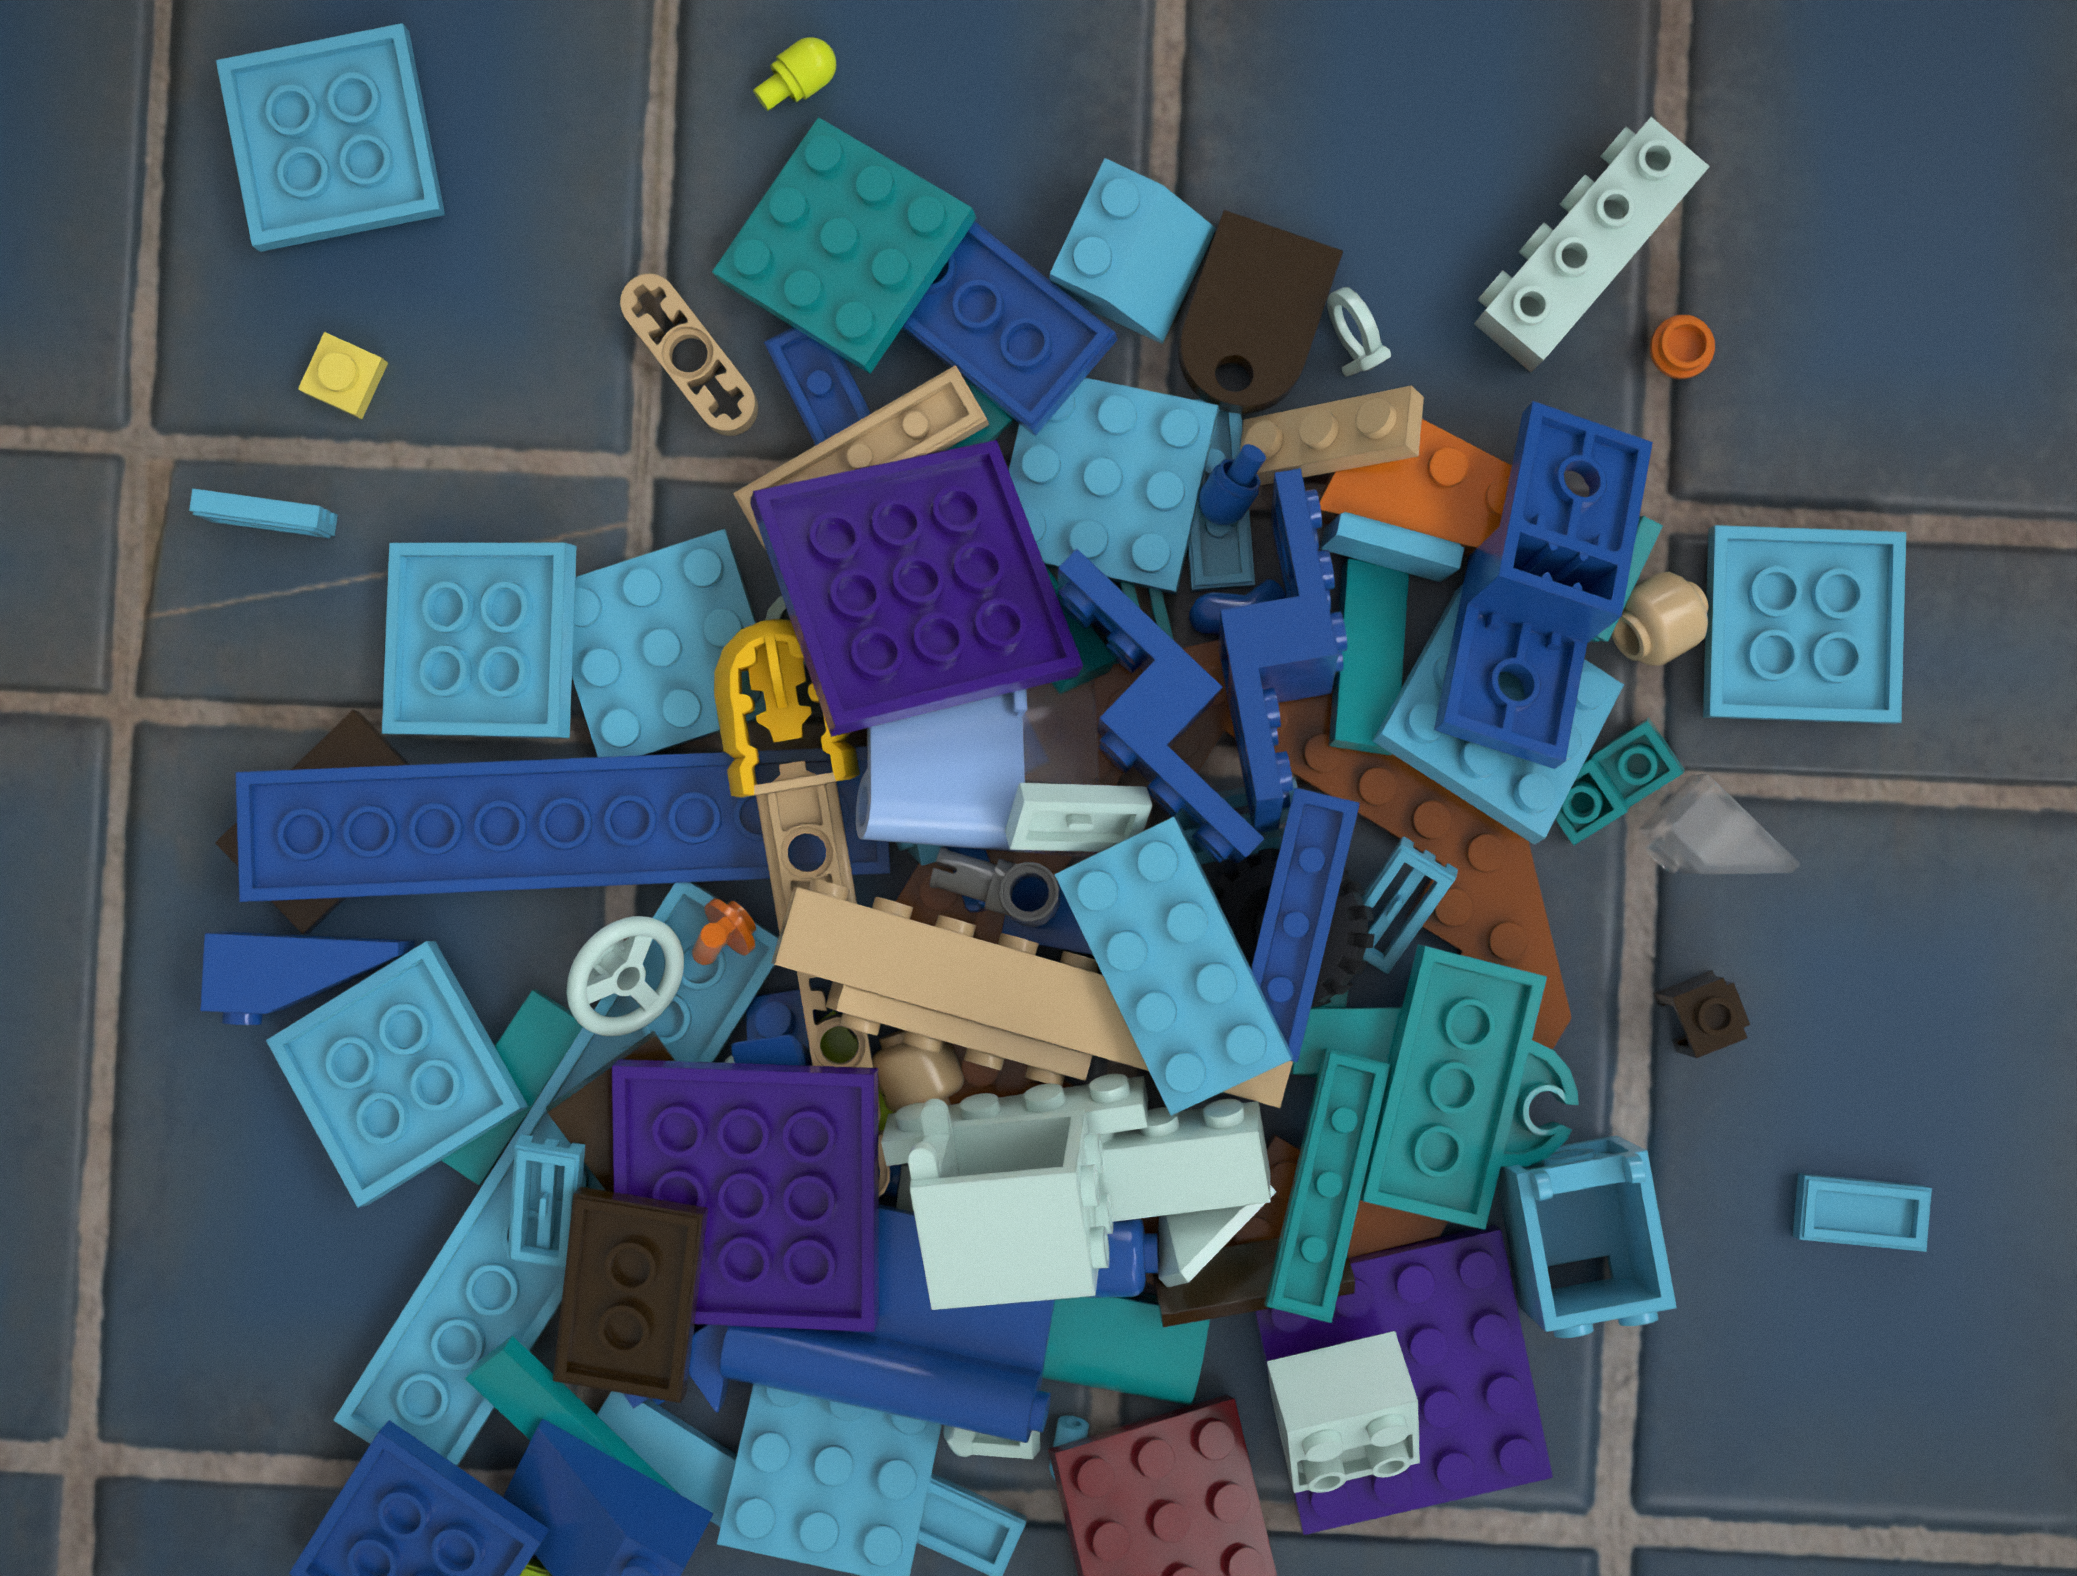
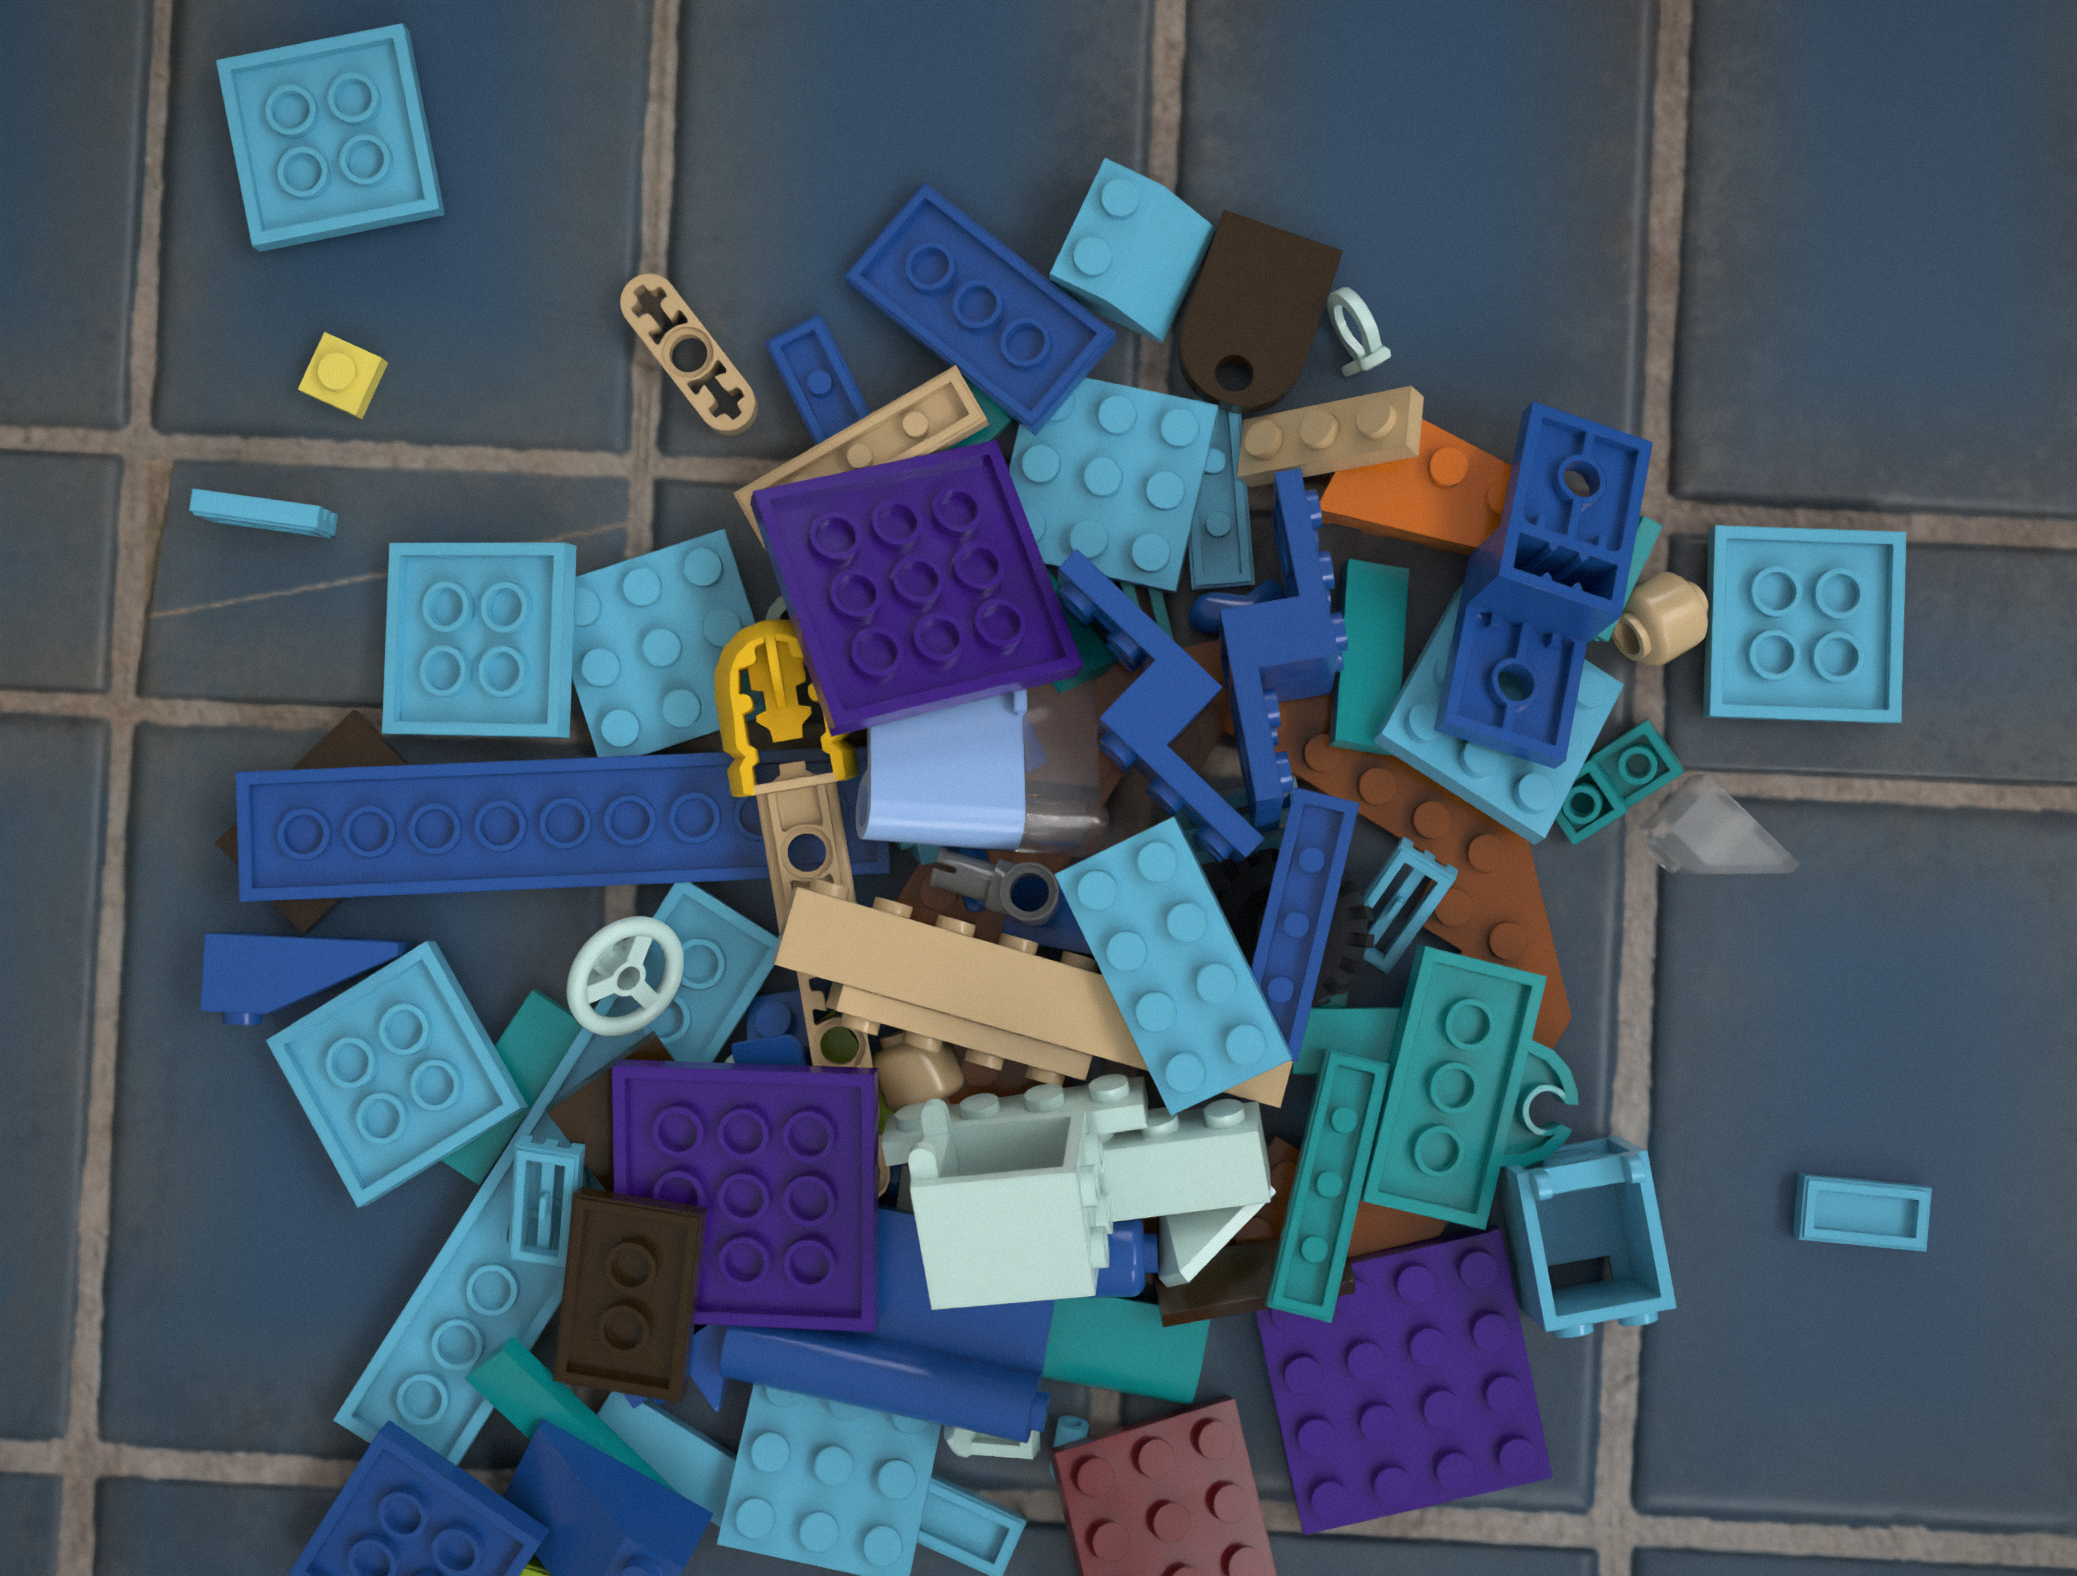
orange plate [692,898,756,965] -> none
teal plate [712,117,977,374] -> none
neon yellow cylinder [753,37,837,111] -> none
light aqua plate [1005,783,1152,852] -> none
blue cylinder [1198,444,1266,526] -> none
light aqua slope [1267,1331,1420,1493] -> none
medium azure tile [1320,512,1464,582] -> none
light aqua brick [1474,117,1710,372] -> none
orange plate [1650,315,1715,379] -> none
dark brown window [1653,970,1750,1058] -> none

